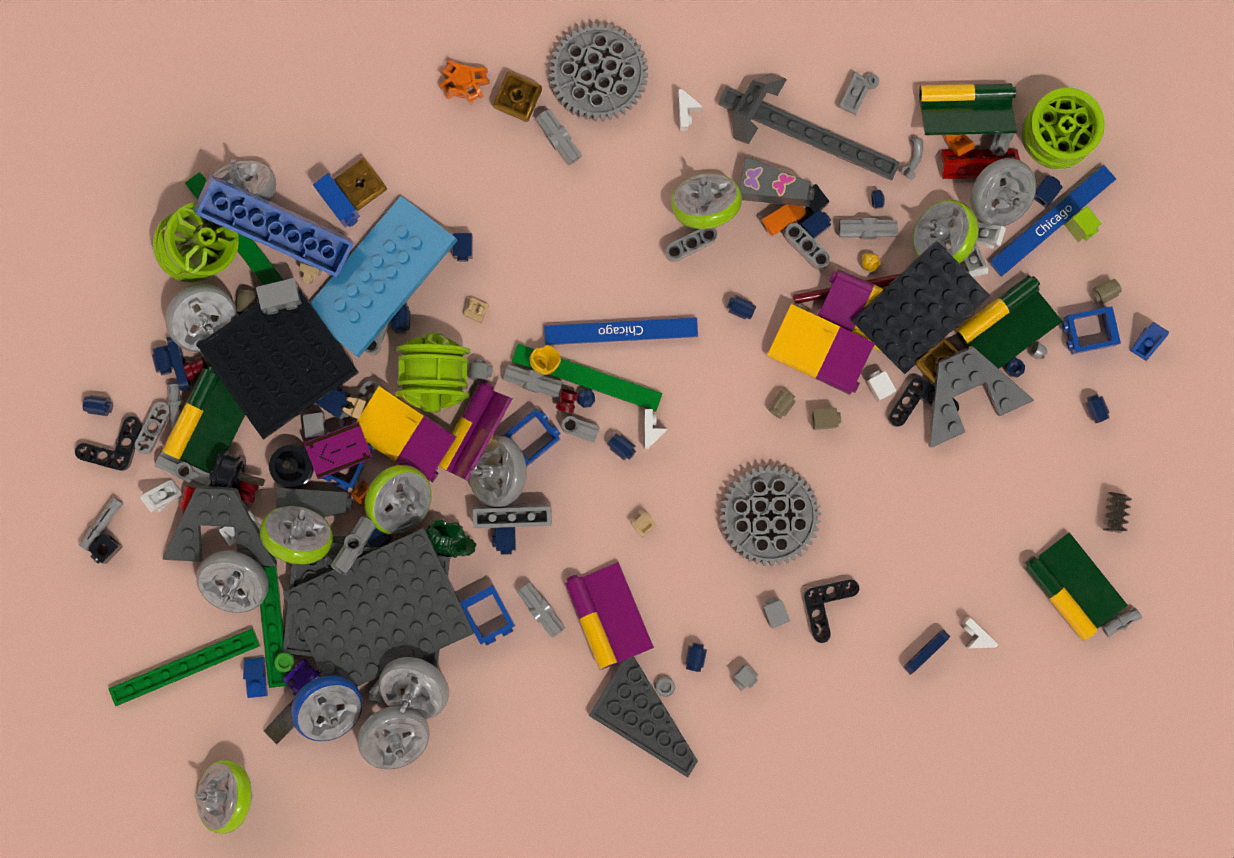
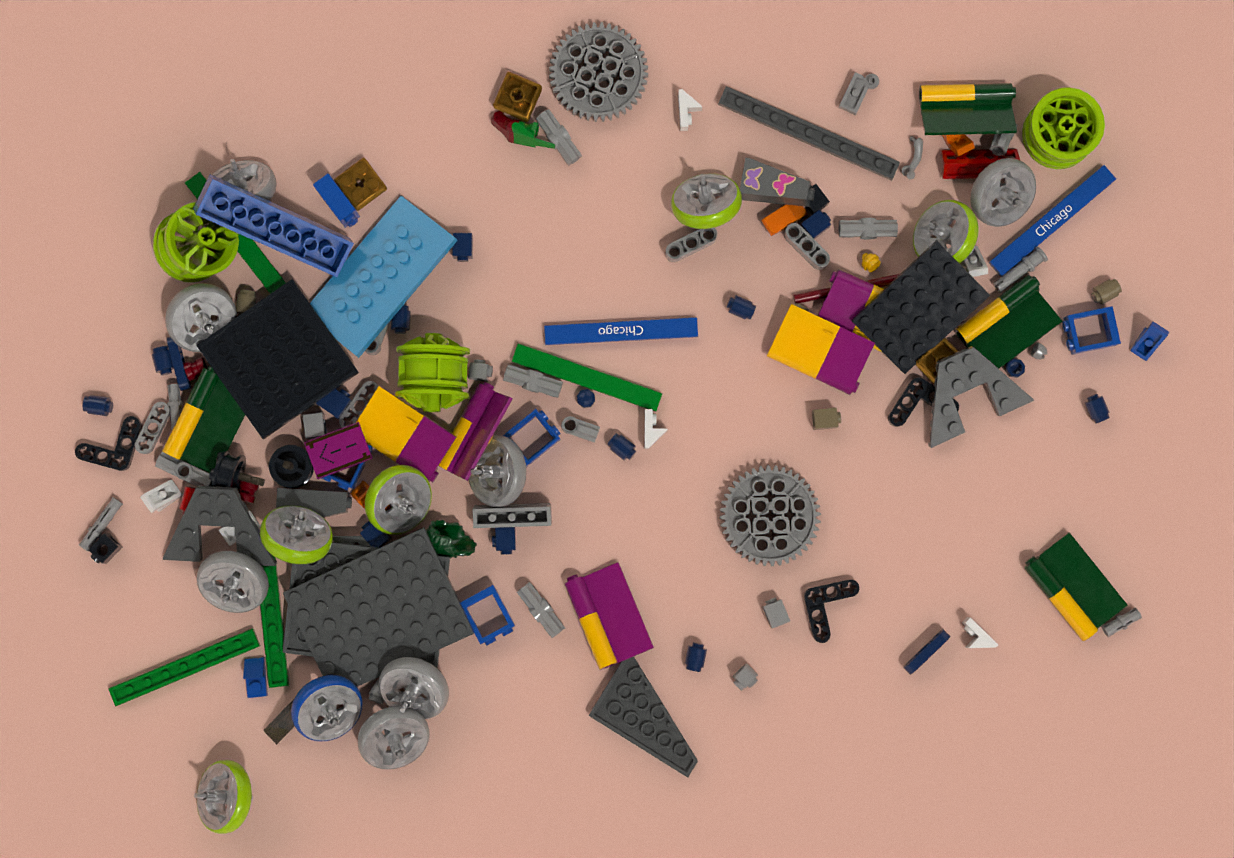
light grey brick [256,278,302,315] -> none
bright green tile [274,652,295,672] -> none
dark purple piece [282,658,321,696] -> none
tan tile [299,263,322,284] -> none
light grey piece [331,517,376,575] -> none
tan tile [342,397,366,419] -> none
orange piece [439,59,490,104] -> none
tan tile [464,297,489,323] -> none
yellow hair [529,345,561,375] -> none
dark red wheel [555,388,579,413] -> none
tan tile [630,510,657,537] -> none
light grey tile [656,677,675,697] -> none
dark grey slope [733,74,787,144] -> none
dark tan brick [768,390,796,419] -> none
white brick [866,370,896,402] -> none
dark blue tile [871,190,885,209] -> none
white slope [976,223,1006,249] -> none
dark blue brick [1034,176,1063,208] -> none
lime brick [1064,206,1102,242] -> none
clear smoke piece [1102,492,1132,533] -> none
none -> green animal [491,111,555,149]
none -> light grey pin [993,247,1048,293]

